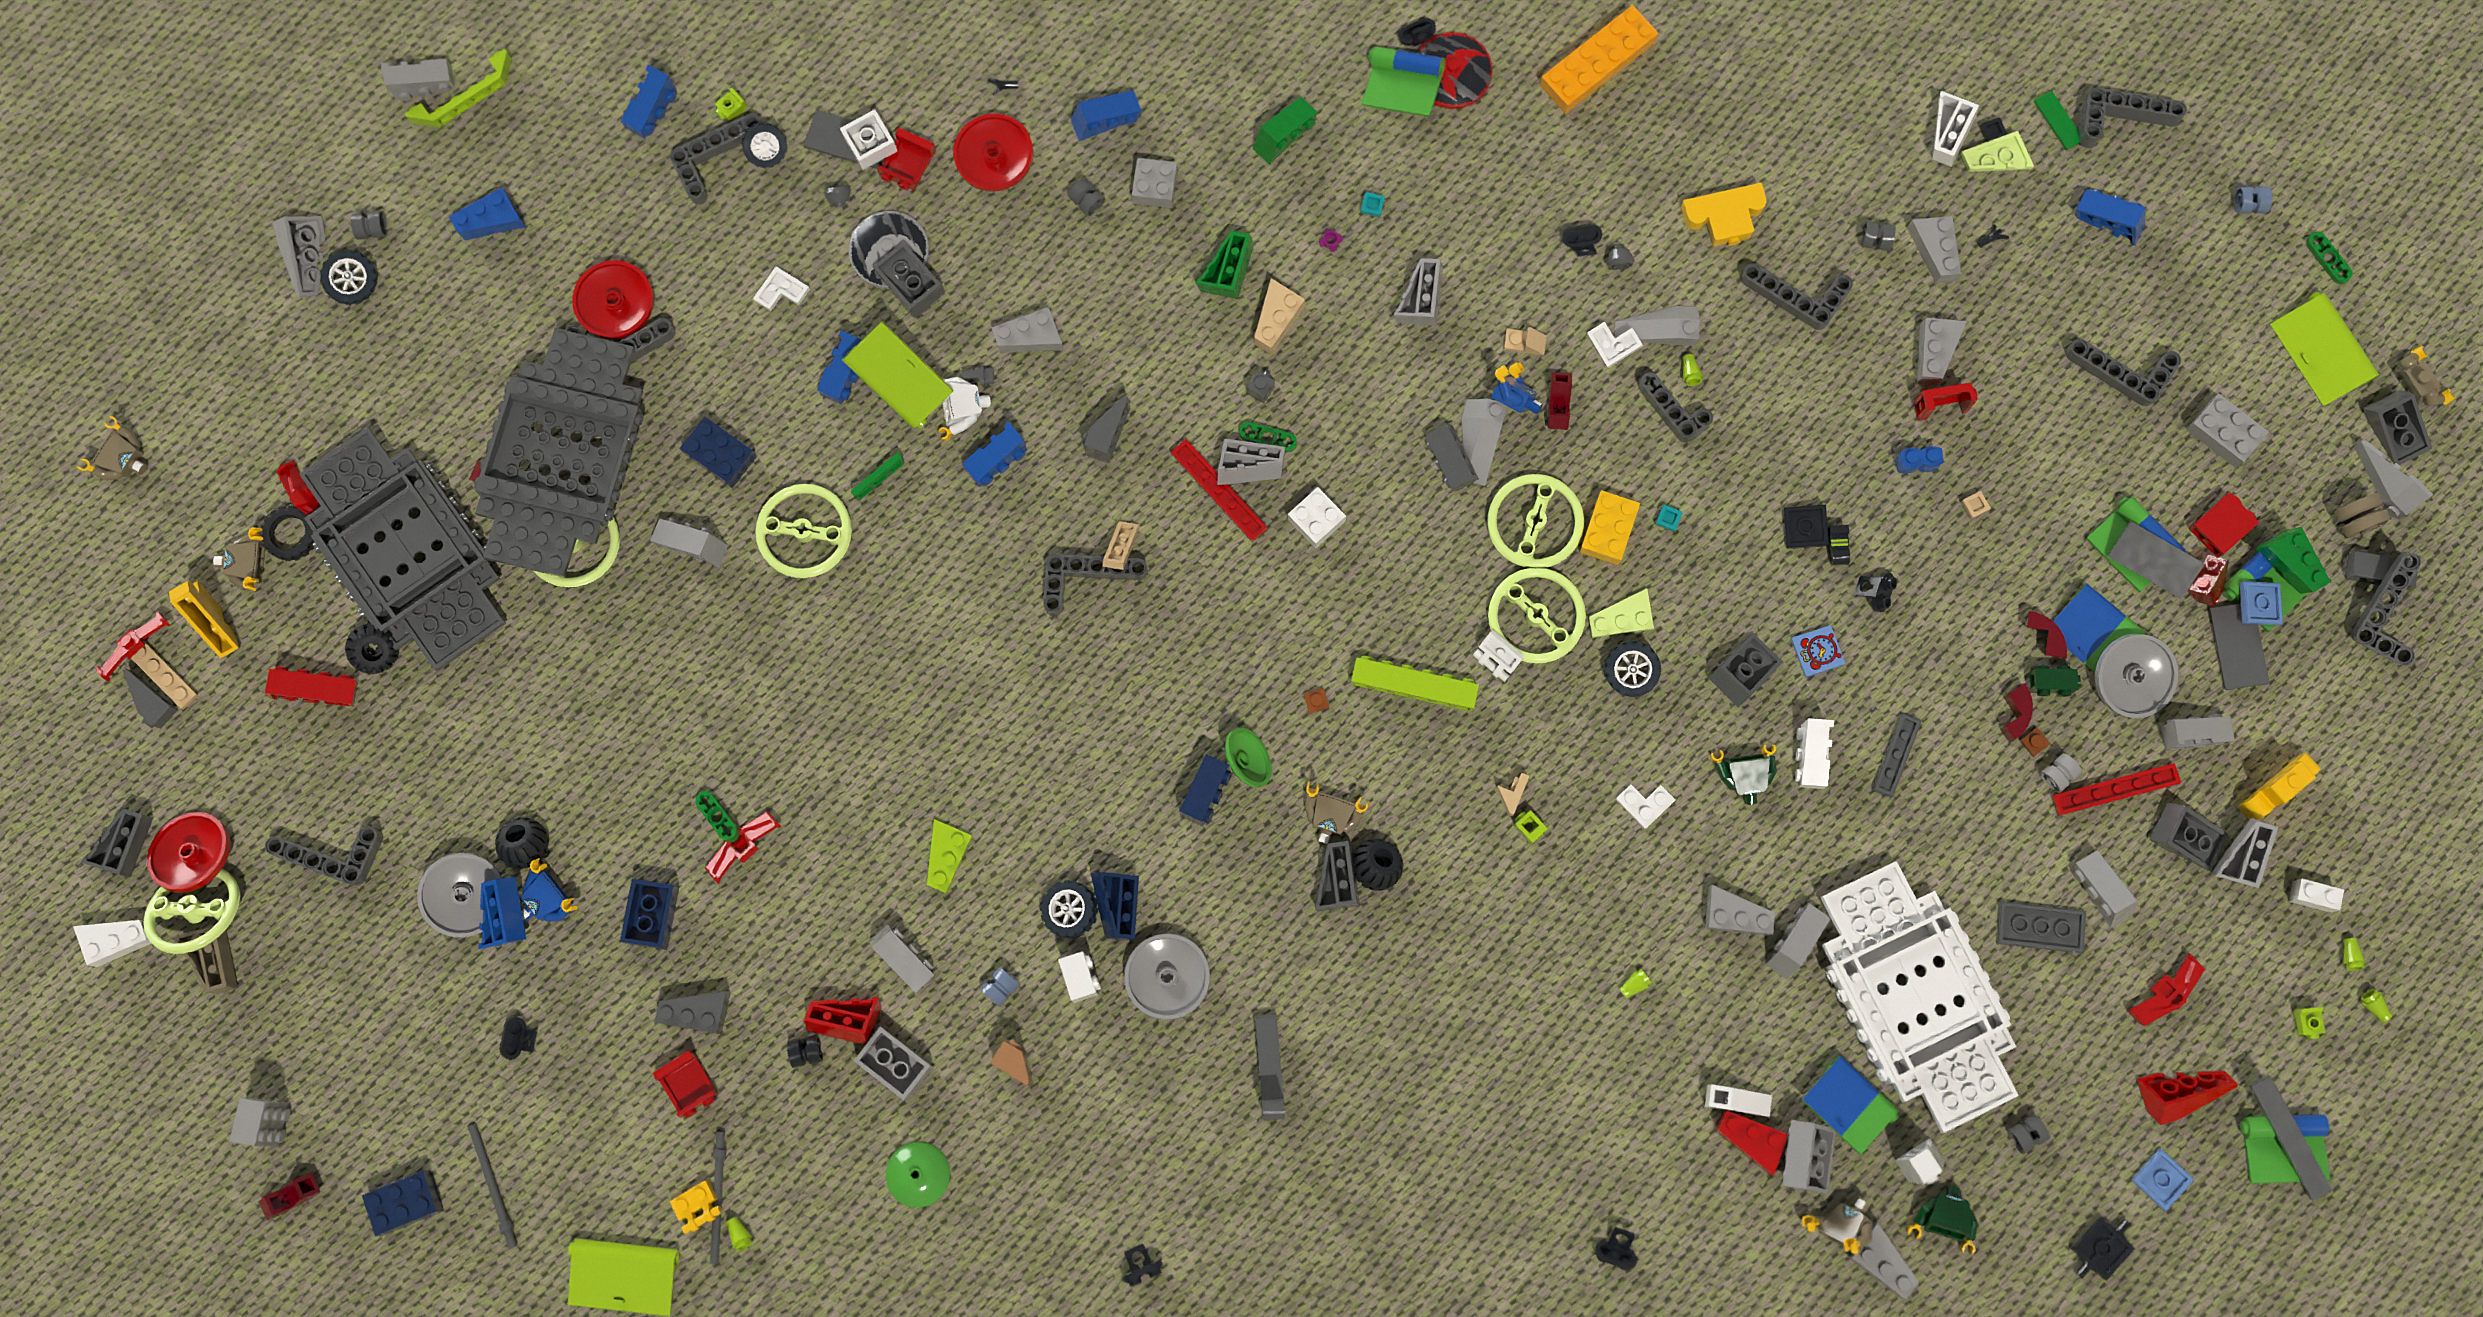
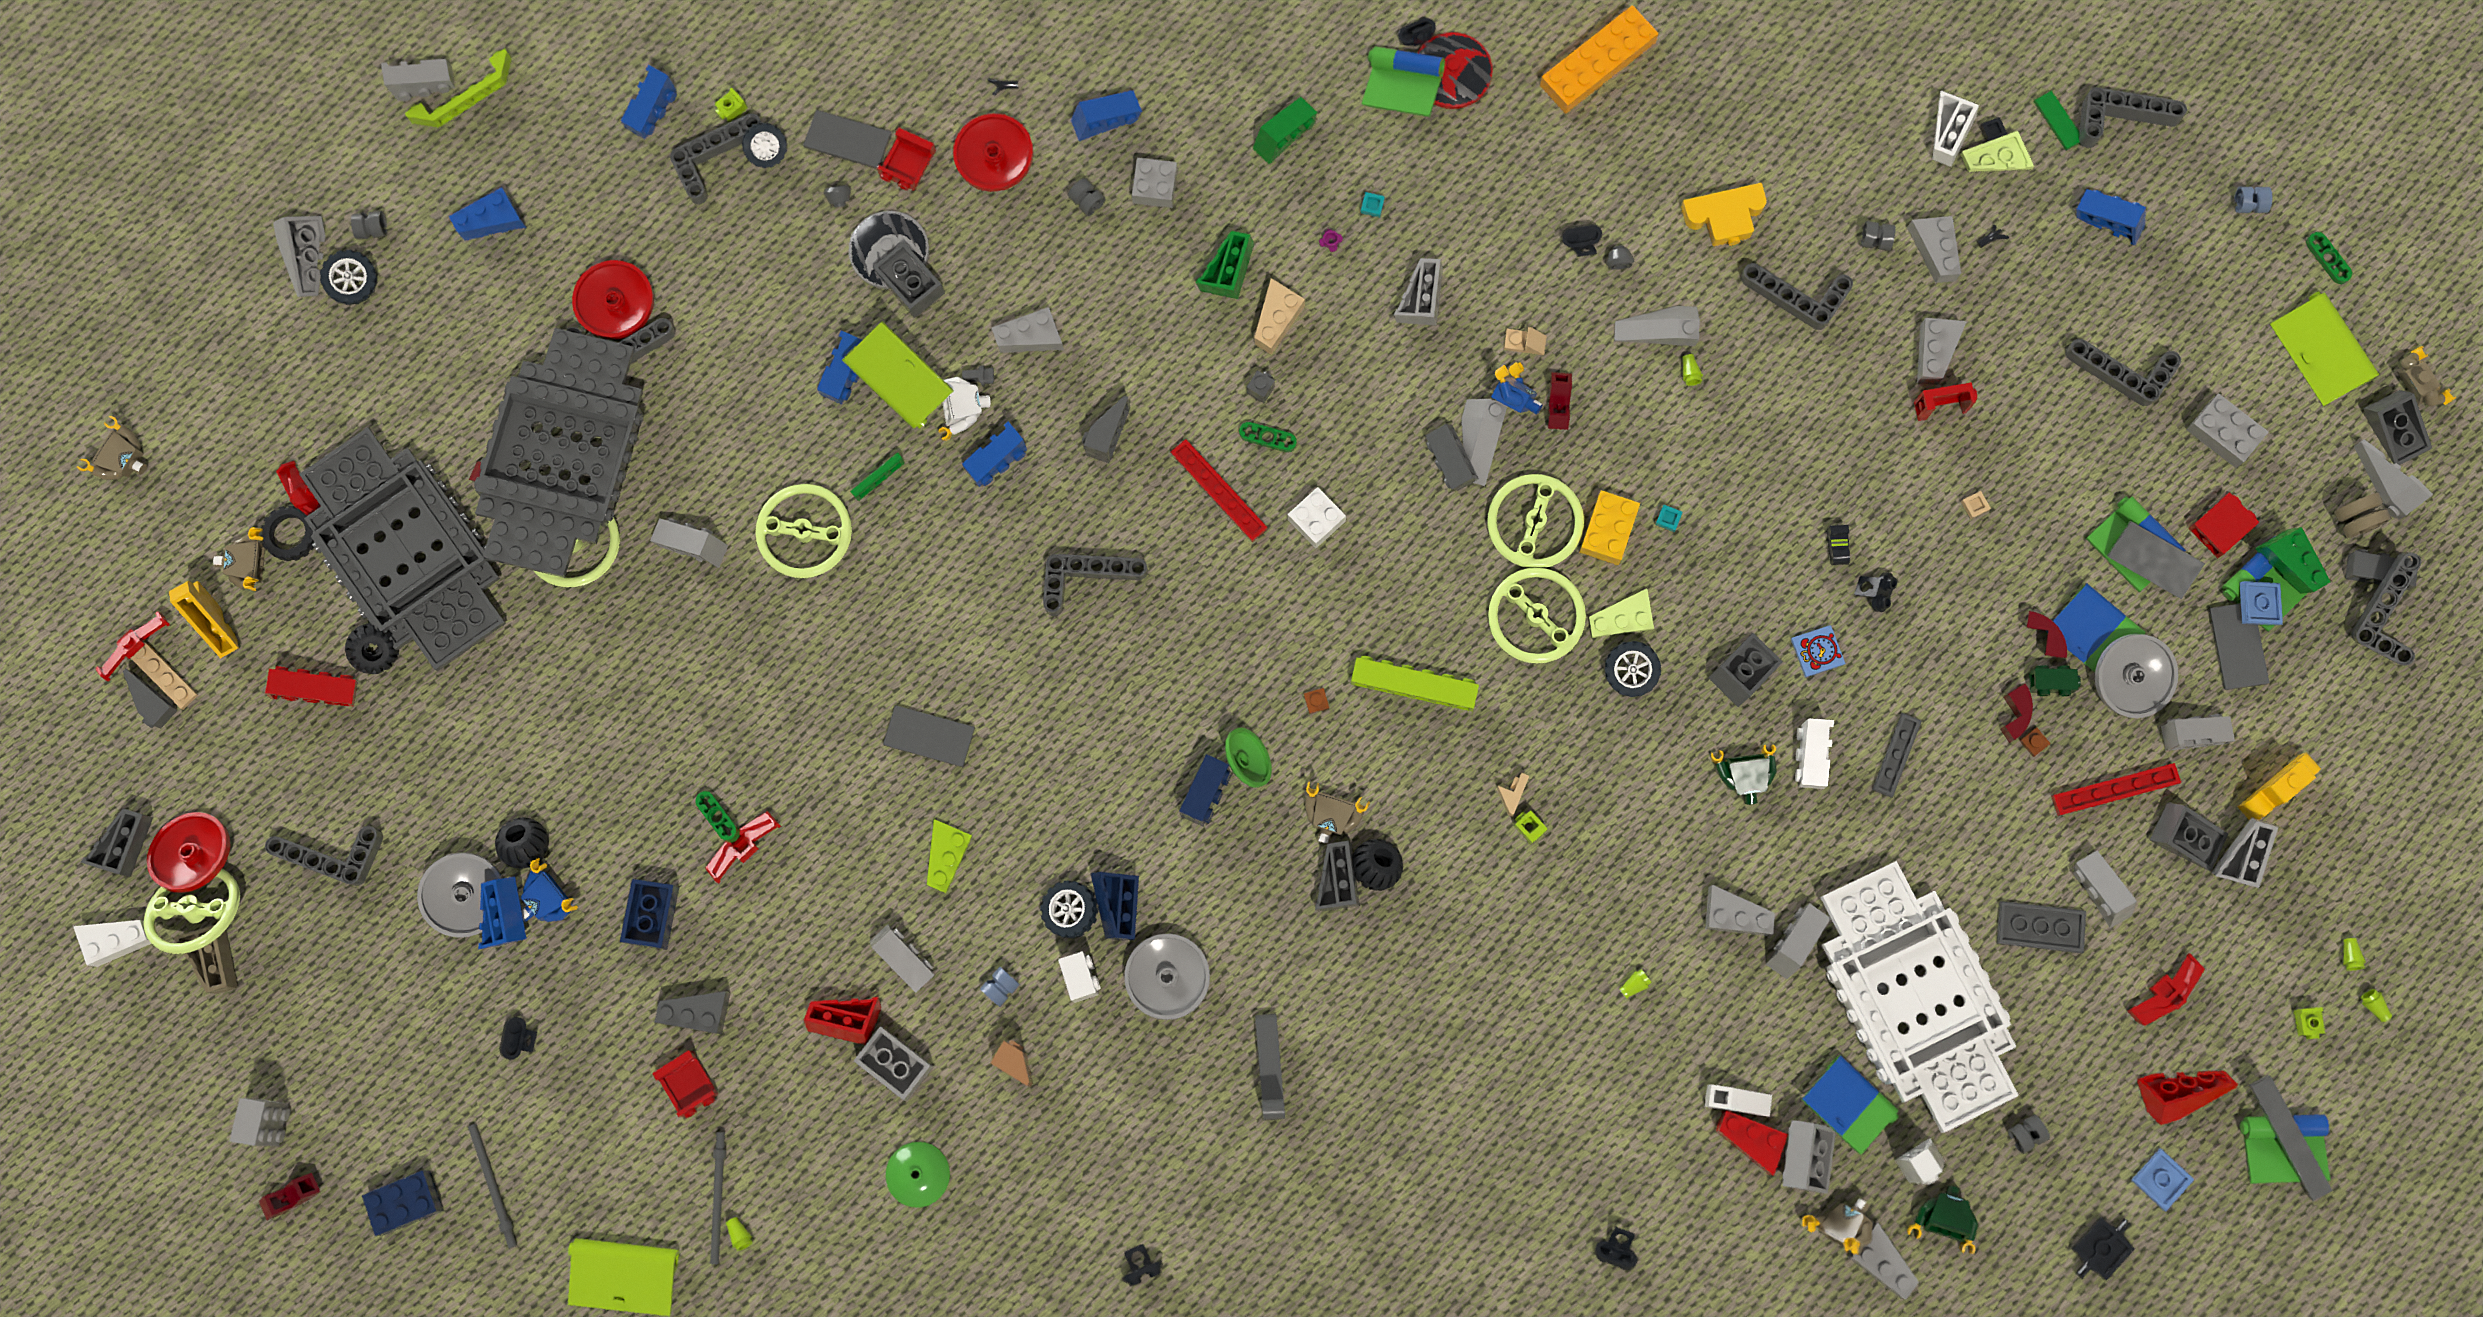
yellow plate [670,1180,722,1234] -> none
dark blue brick [679,416,757,489] -> none
white plate [753,267,810,311] -> none
black wheel [787,1035,823,1068] -> none
white brick [840,109,898,170] -> none
tan plate [1103,521,1139,570] -> none
light grey wedge [1217,439,1285,485] -> none
white plate [1473,630,1525,682] -> none
white plate [1587,322,1643,368] -> none
white plate [1616,785,1675,829] -> none
dark grey beam [1639,372,1713,443] -> none
black plate [1784,504,1829,549] -> none
blue brick [1896,446,1944,474] -> none
light grey wheel [2040,753,2082,793] -> none
clear red slope [2189,555,2229,607] -> none
white brick [2289,879,2344,913] -> none
none -> dark grey tile [883,705,975,767]

